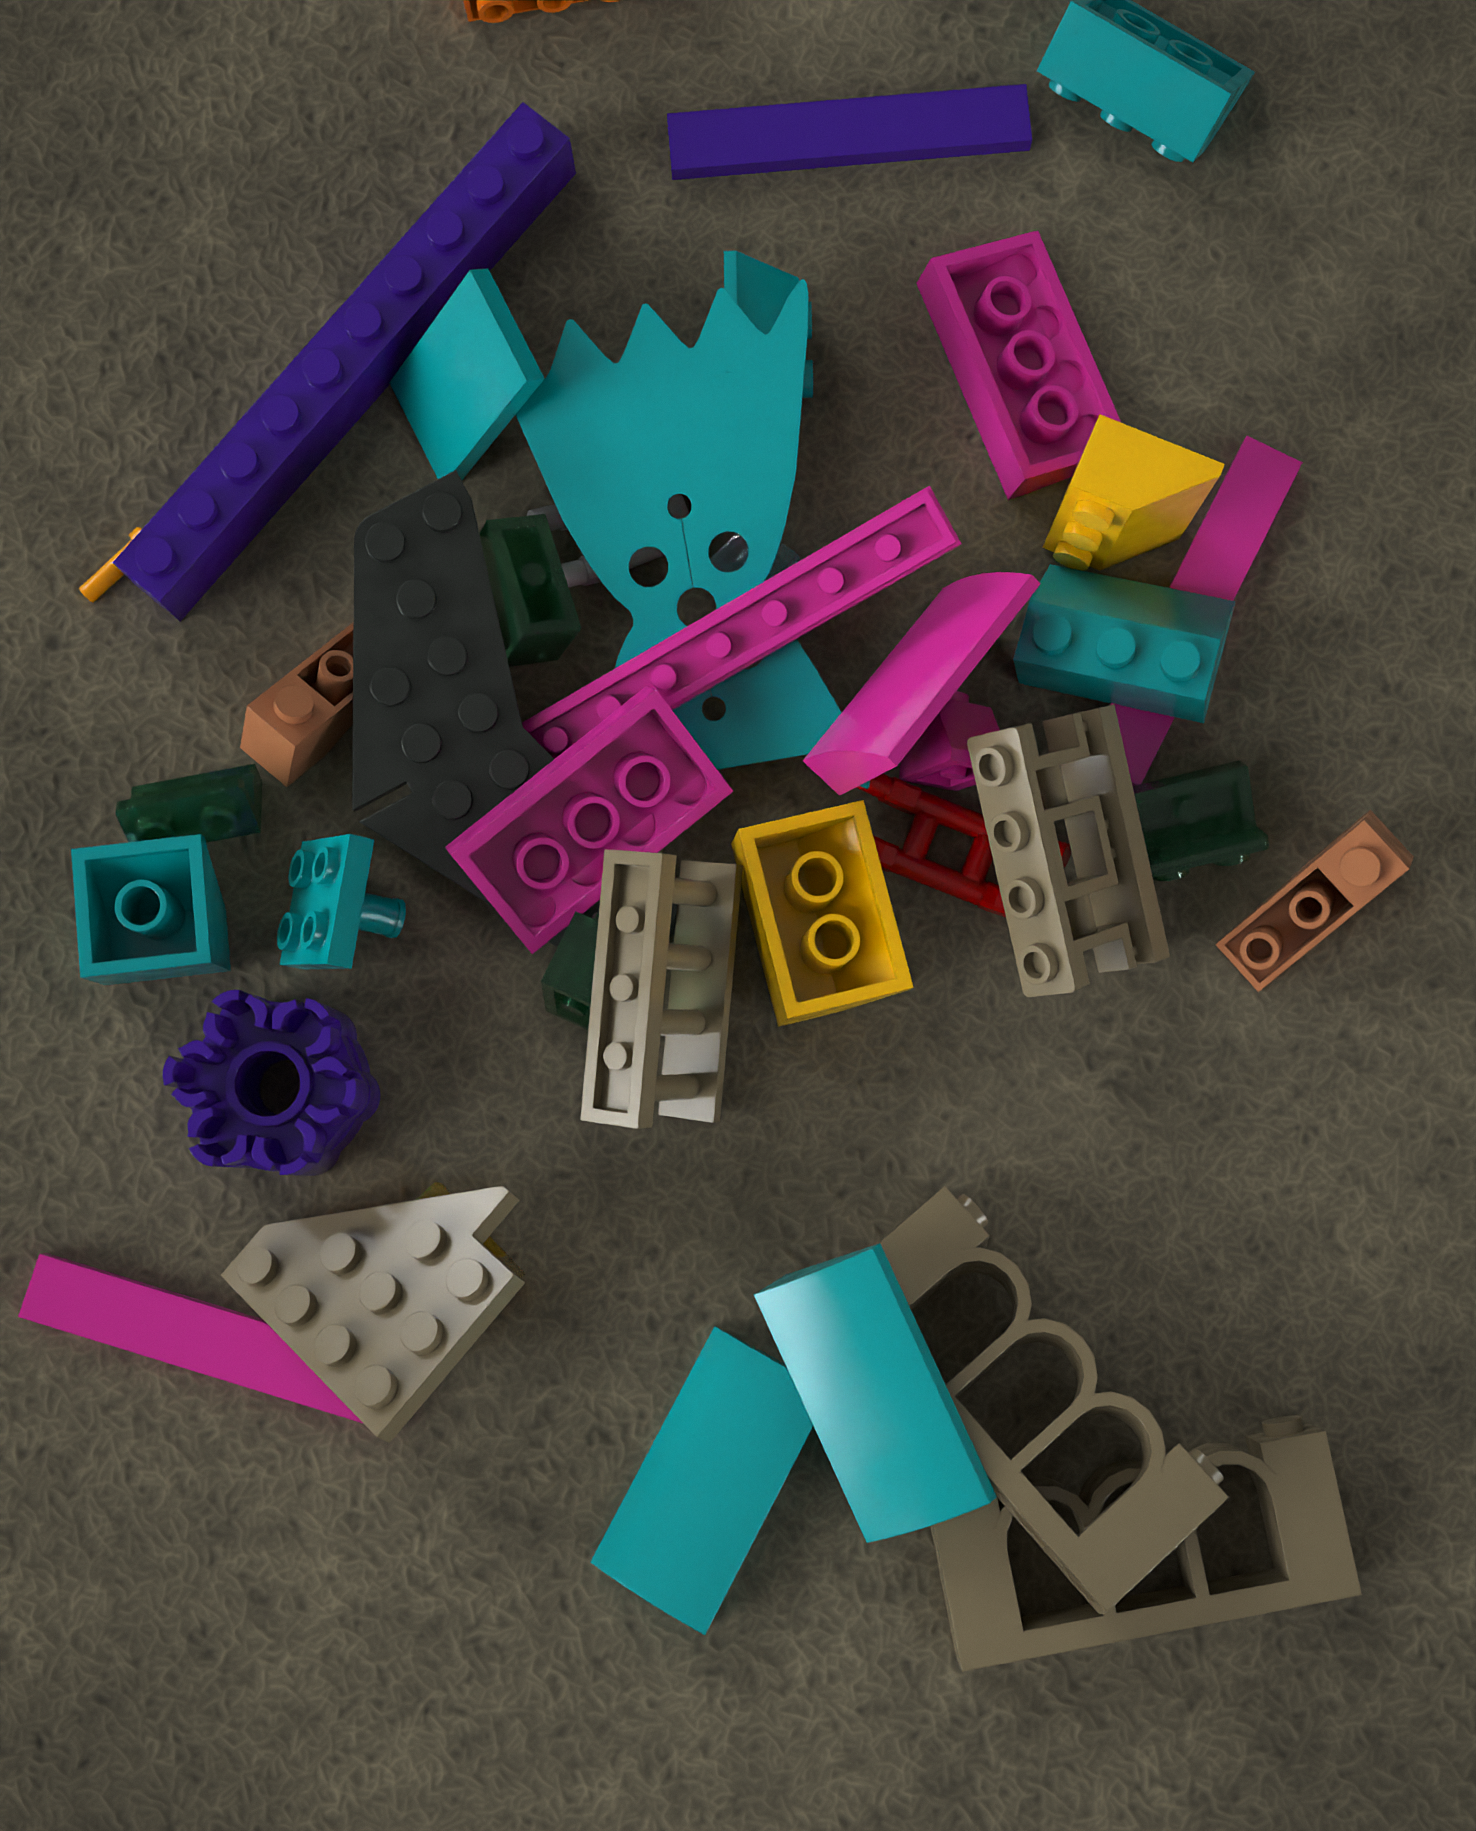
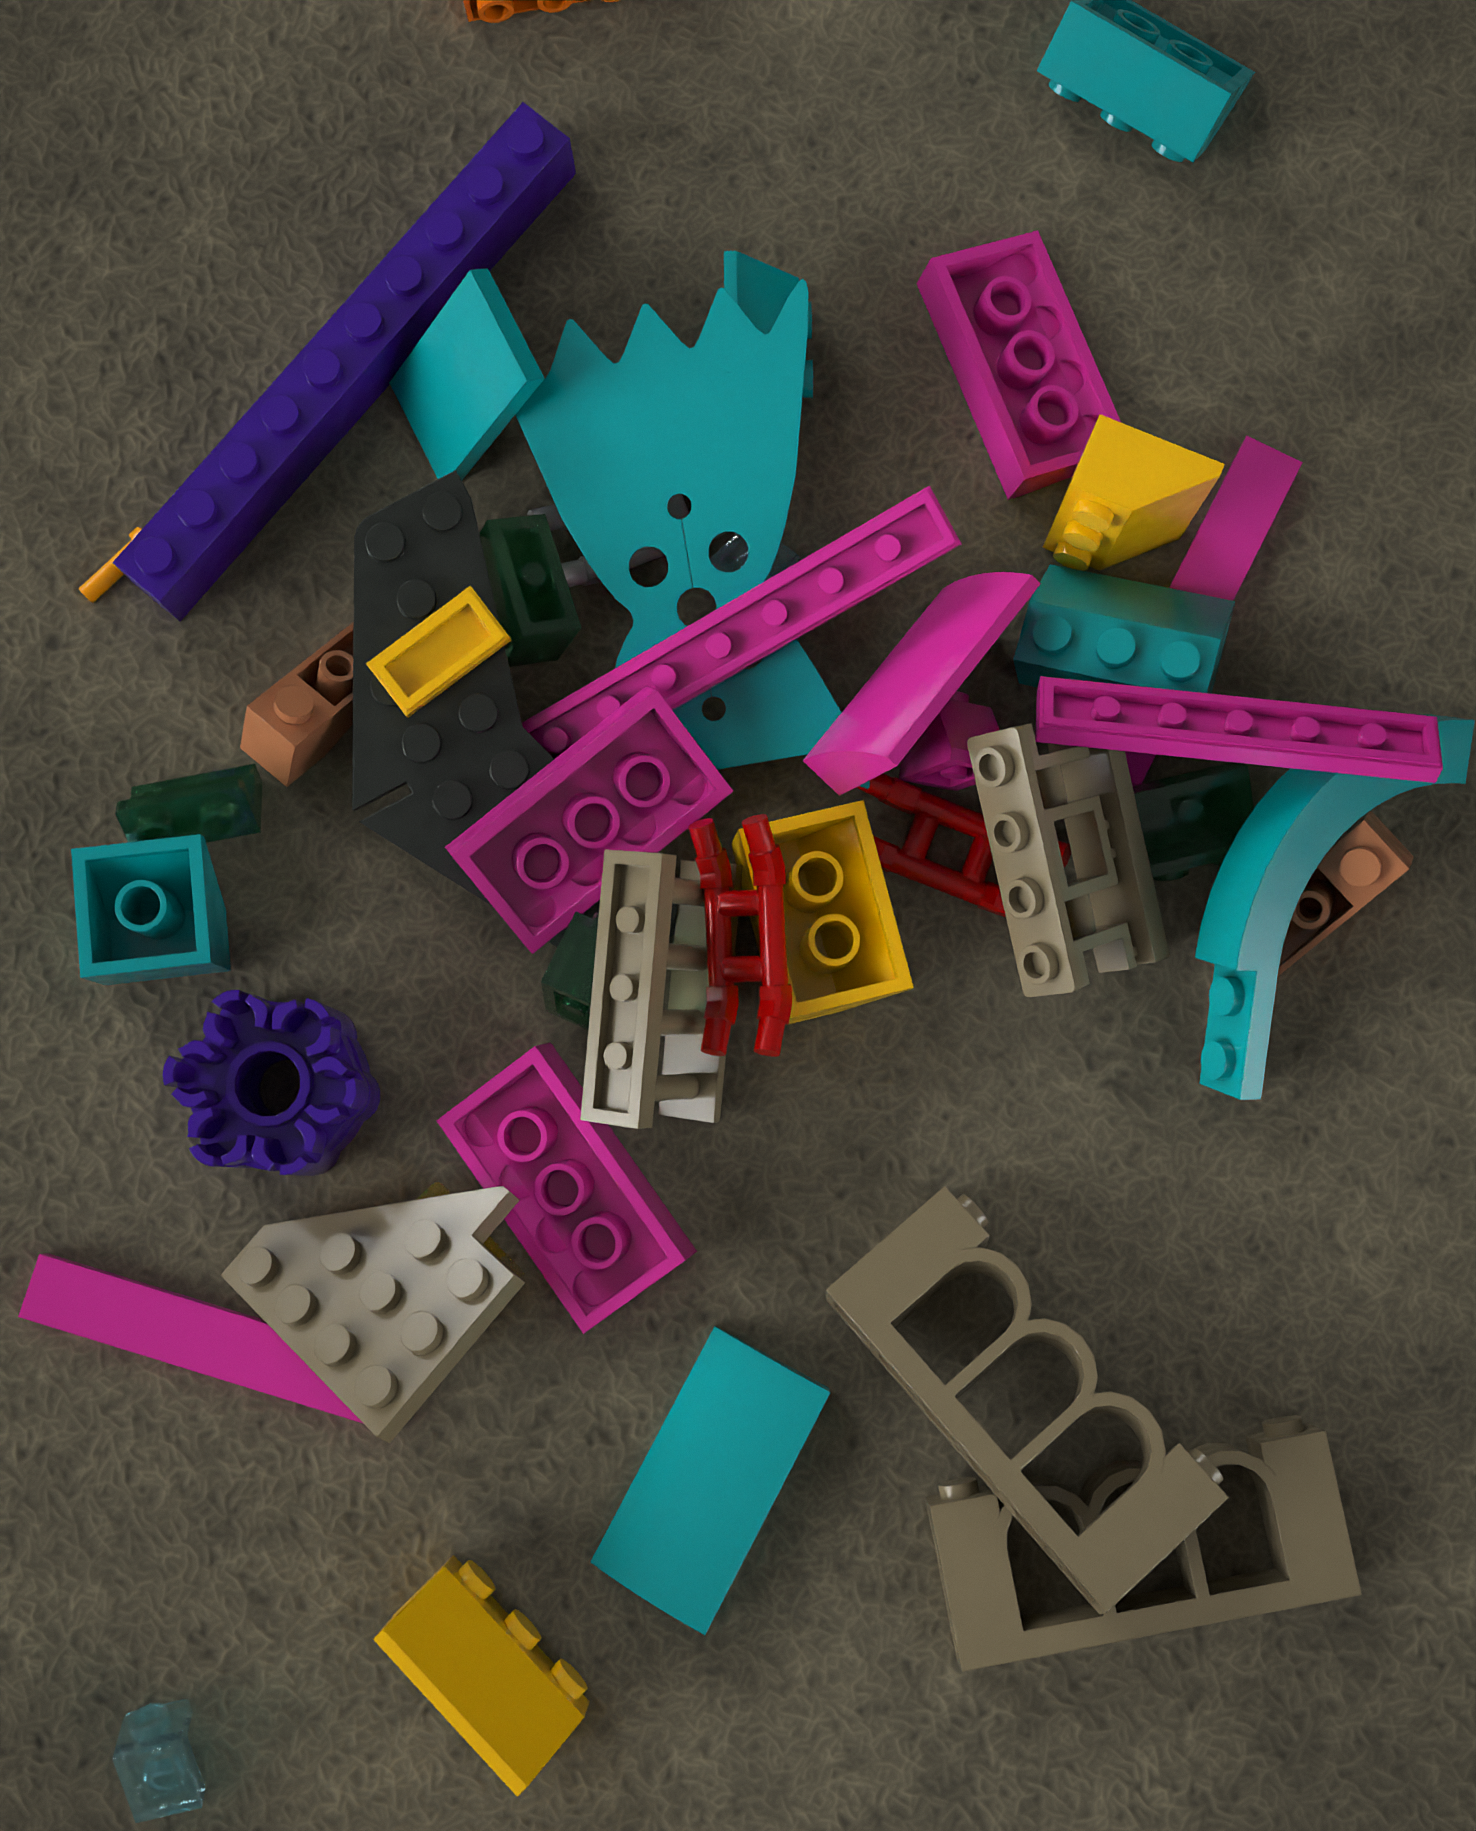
teal plate [277,834,406,970] -> none
dark purple tile [667,84,1032,180] -> none
teal slope [754,1243,997,1543] -> none
none -> clear light blue bracket [112,1699,206,1823]
none -> yellow tile [366,585,511,718]
none -> yellow slope [373,1555,589,1797]
none -> dark pink slope [436,1042,697,1334]
none -> red piece [688,814,792,1057]
none -> dark pink tile [1035,676,1443,783]
none -> teal arch [1195,714,1475,1100]

